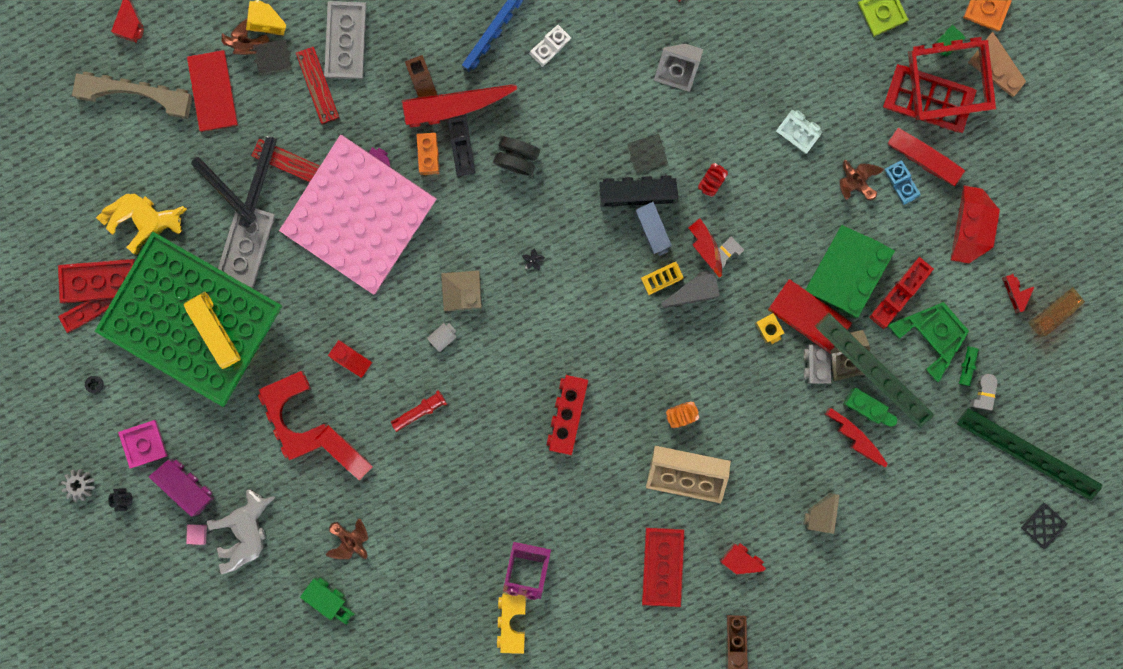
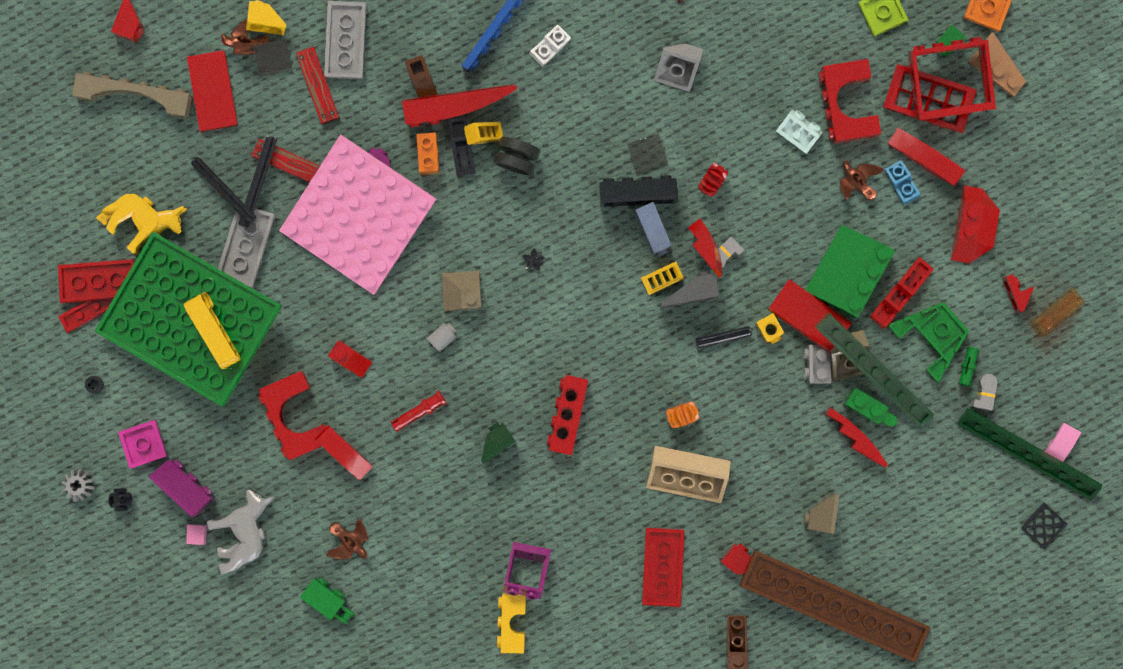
none -> yellow slope [464,122,504,145]
none -> dark green slope [481,422,516,464]
none -> black axle [695,326,752,348]
none -> reddish brown plate [739,550,930,662]
none -> red arch [818,59,881,144]
none -> bright pink slope [1045,423,1081,462]

